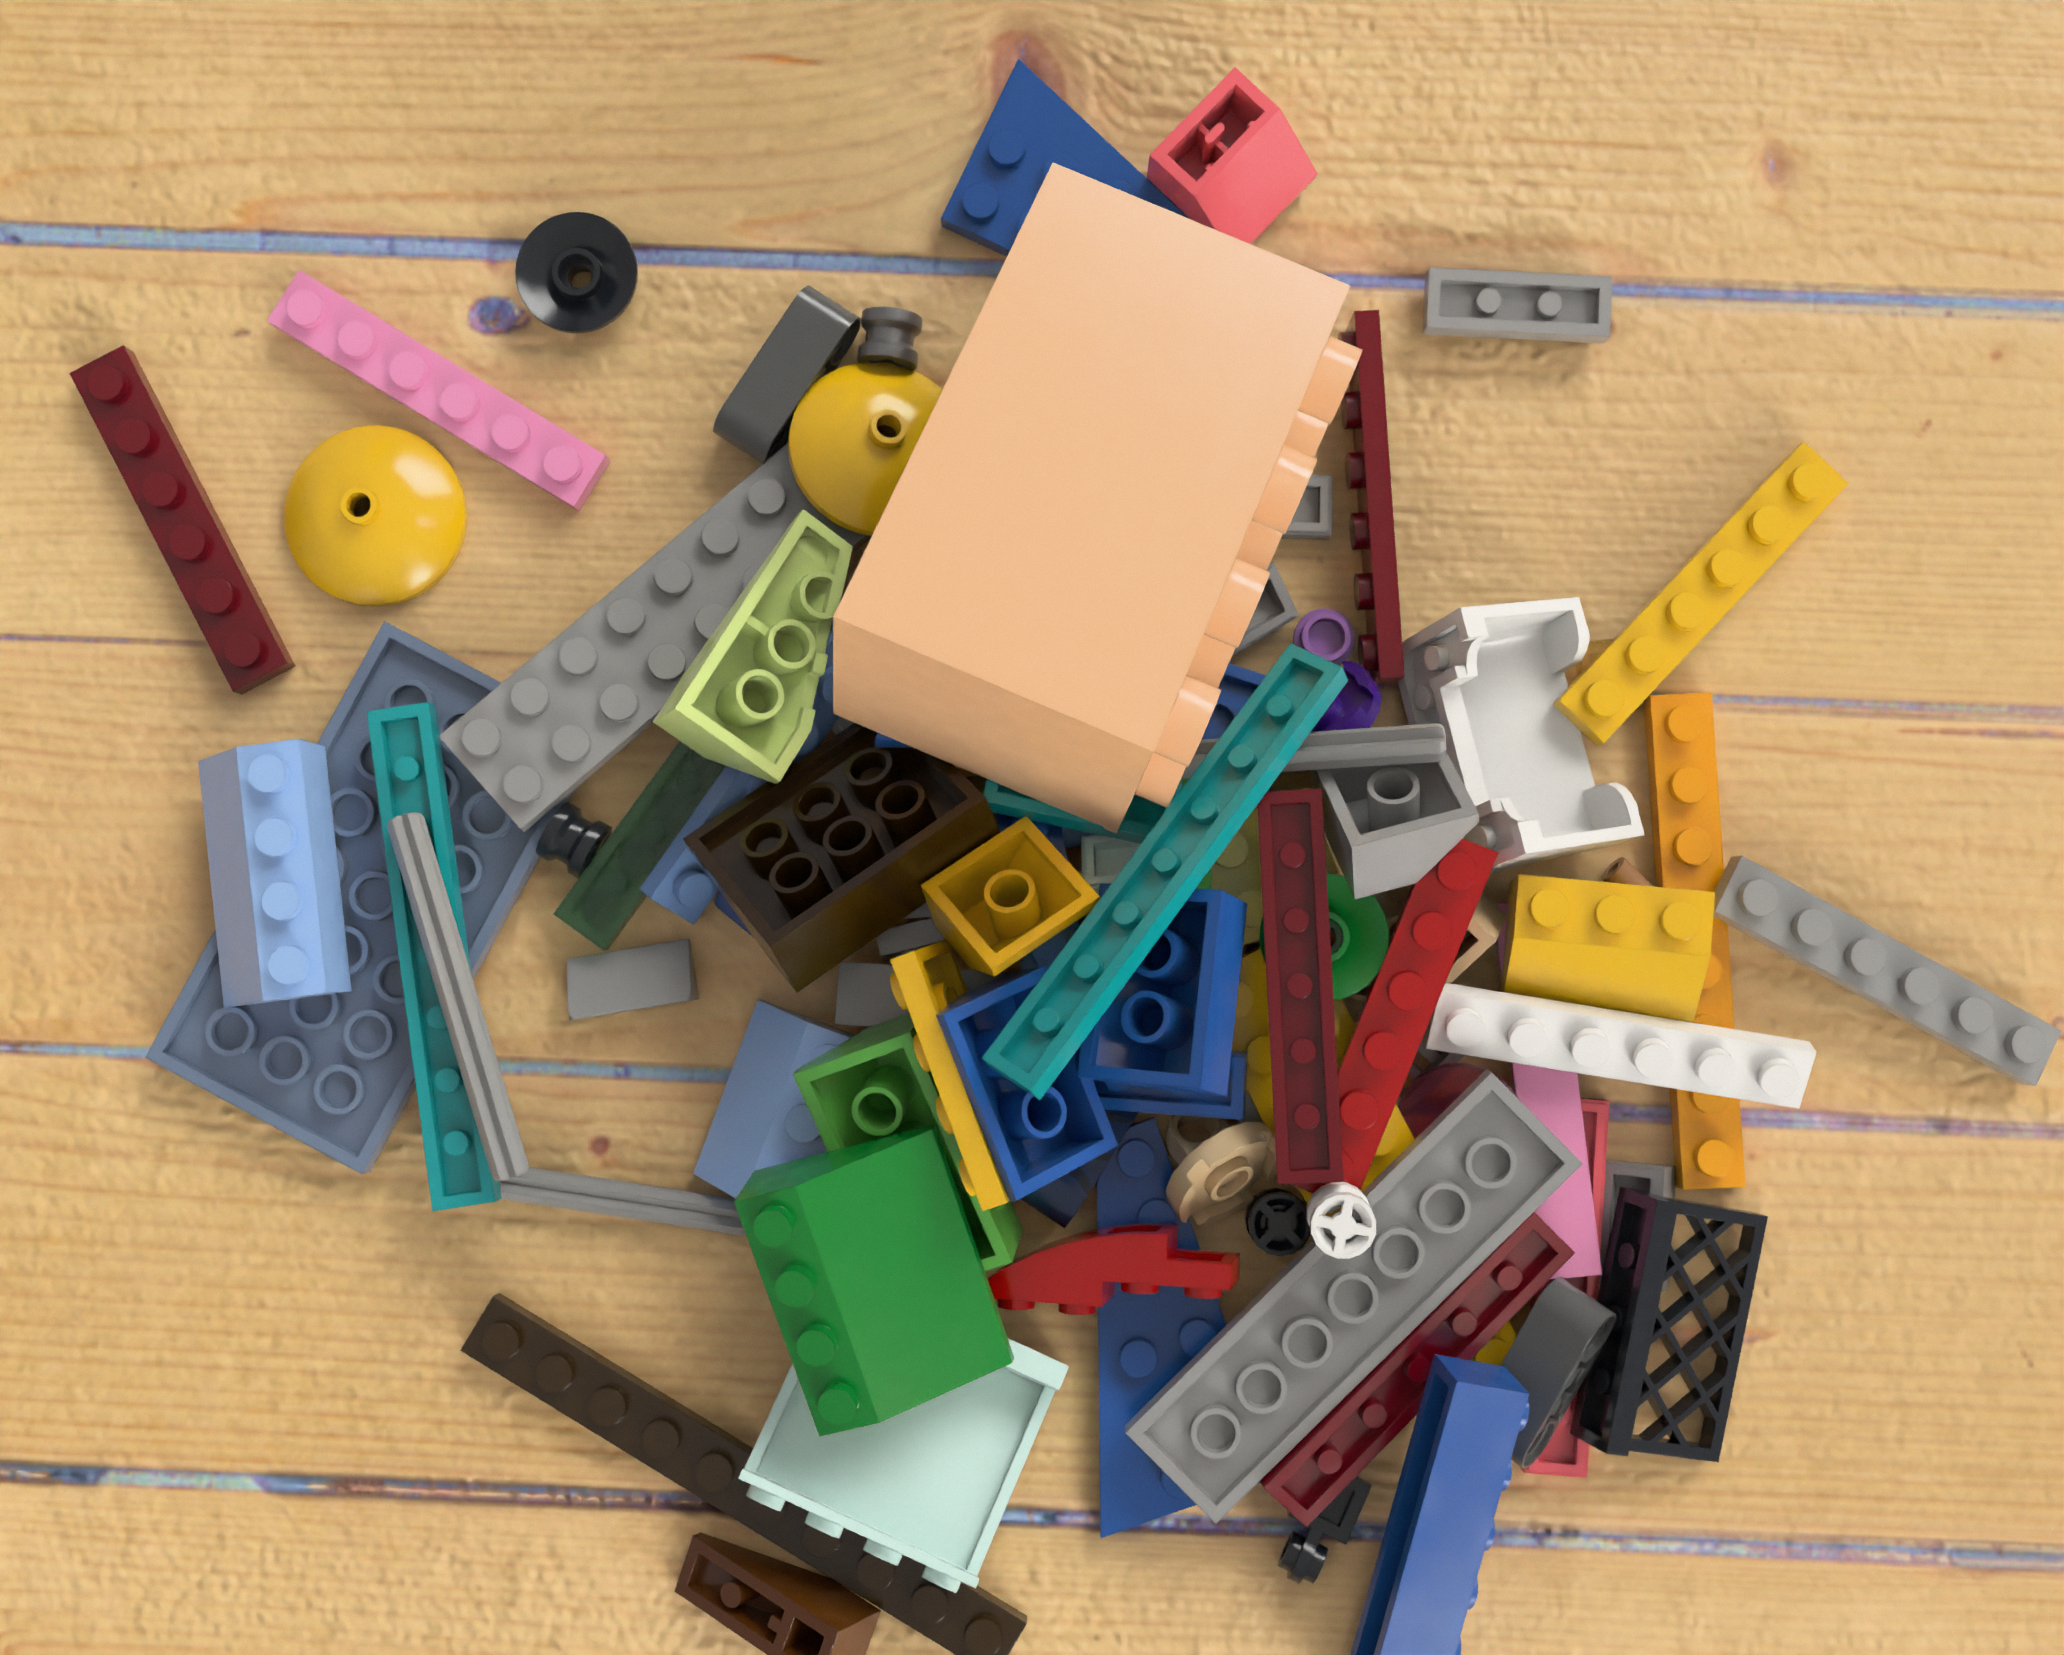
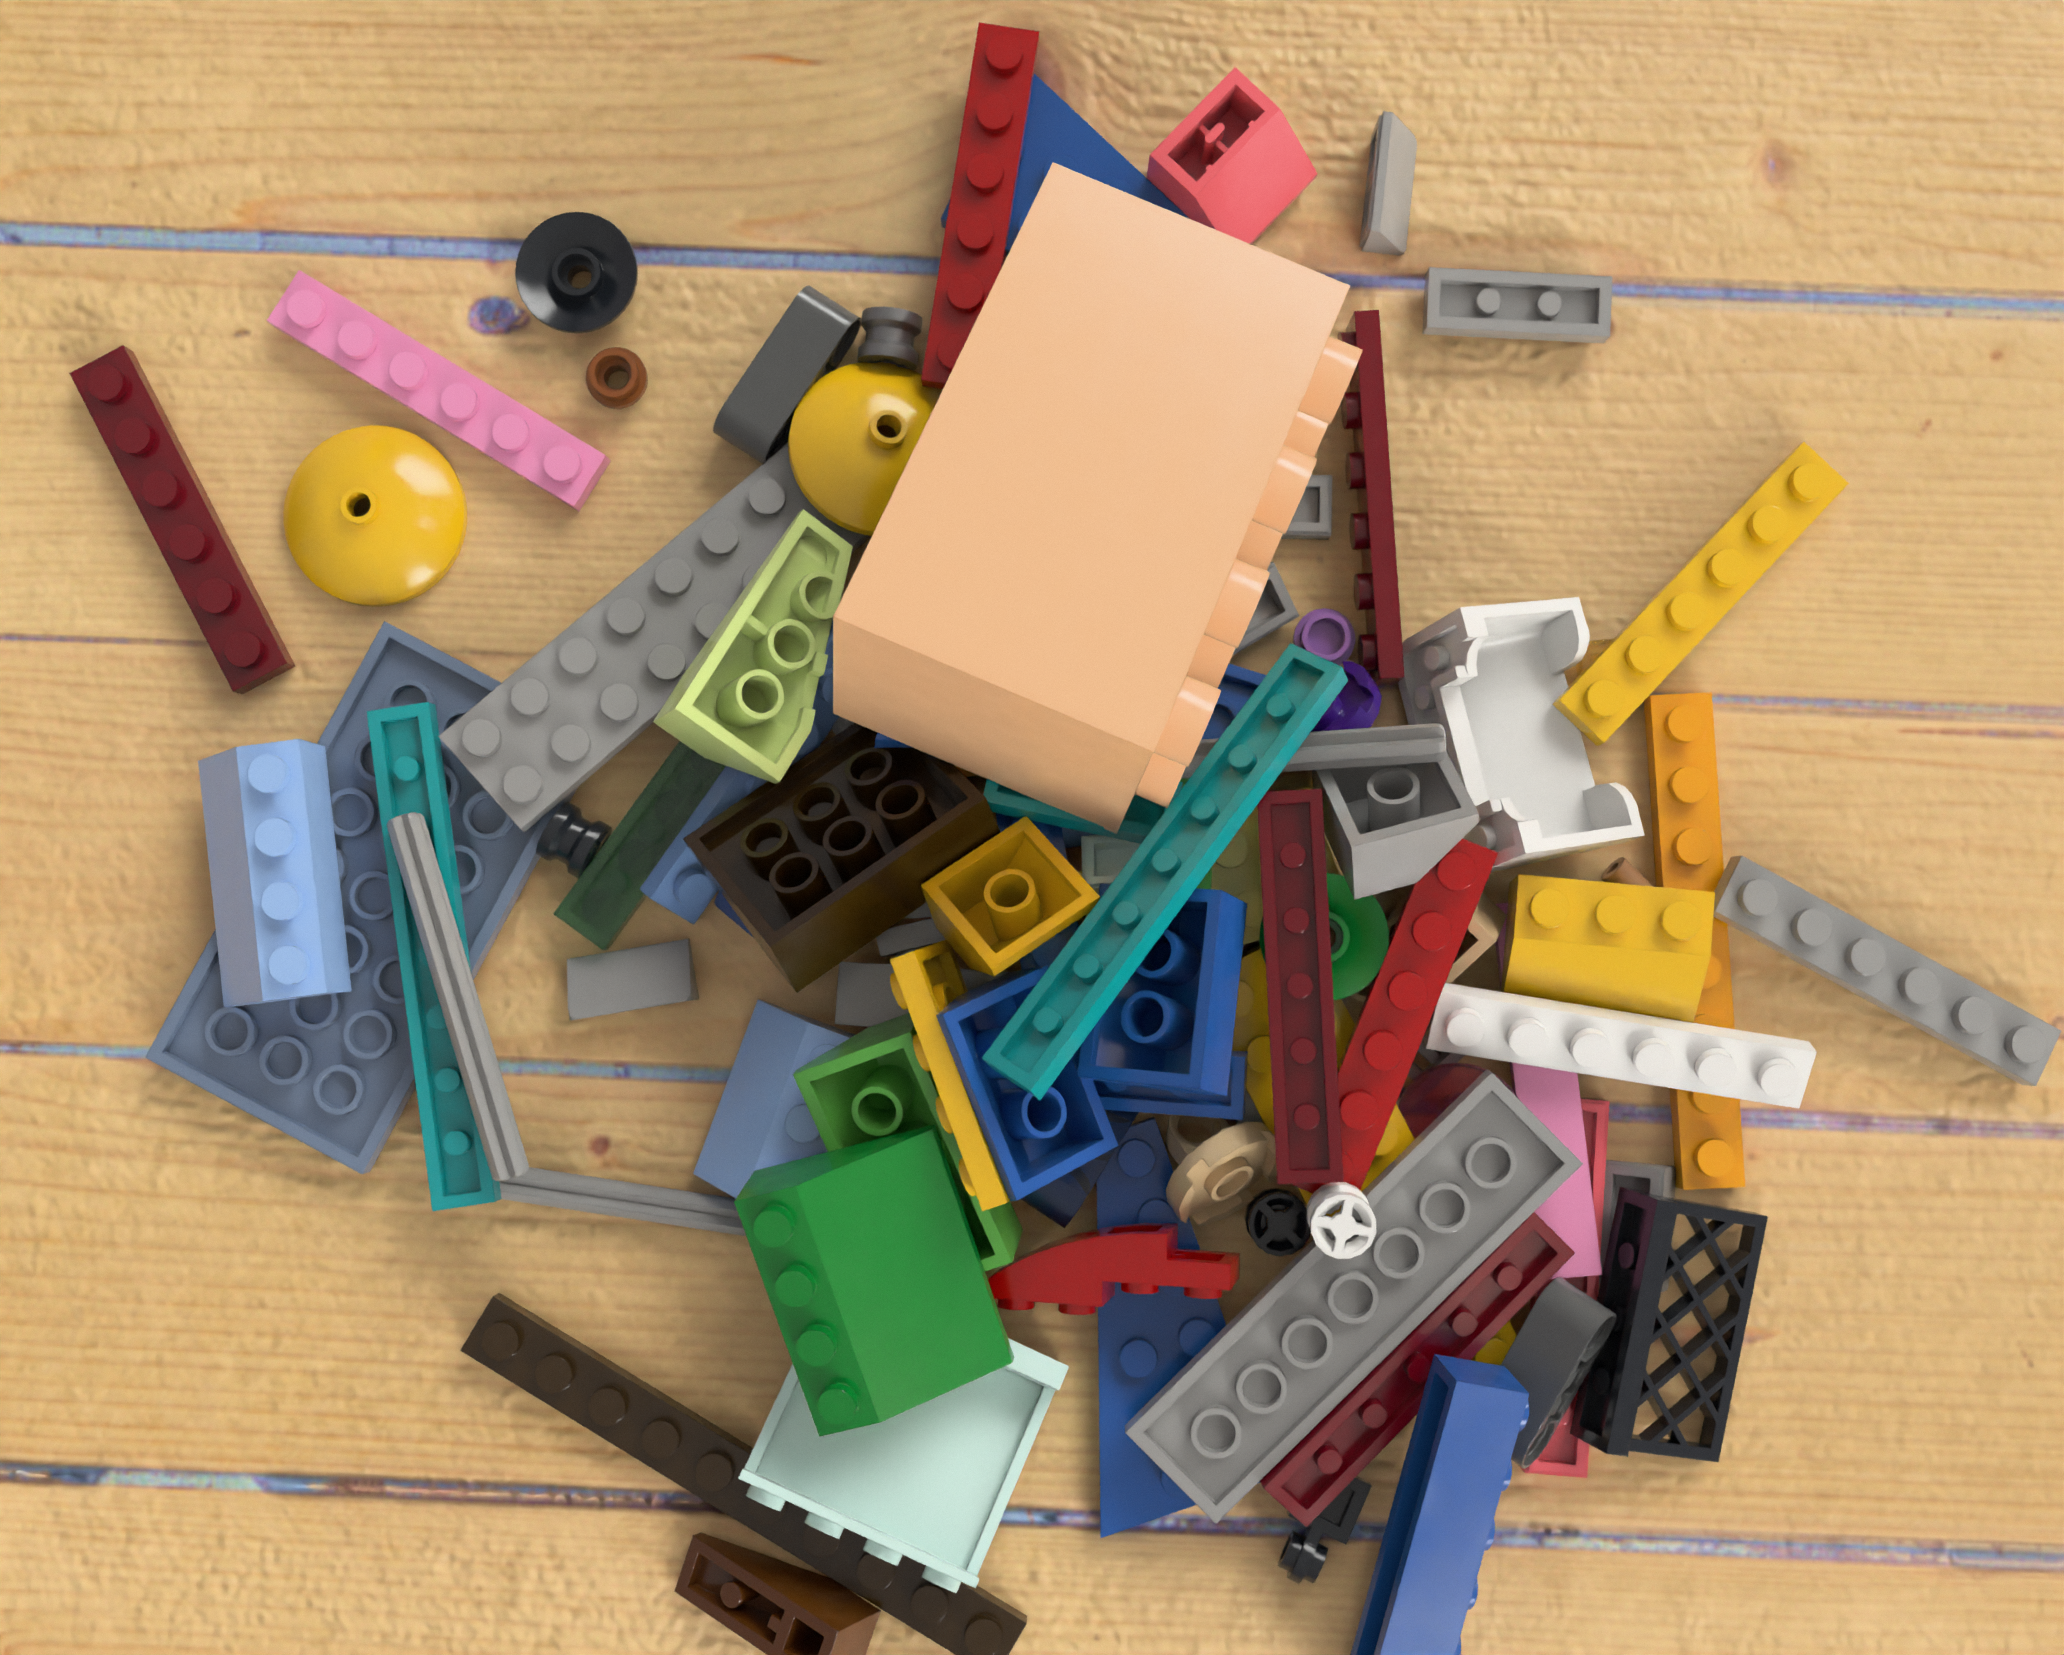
none -> dark orange plate [586,347,648,409]
none -> red plate [921,22,1039,389]
none -> light grey slope [1359,111,1417,255]

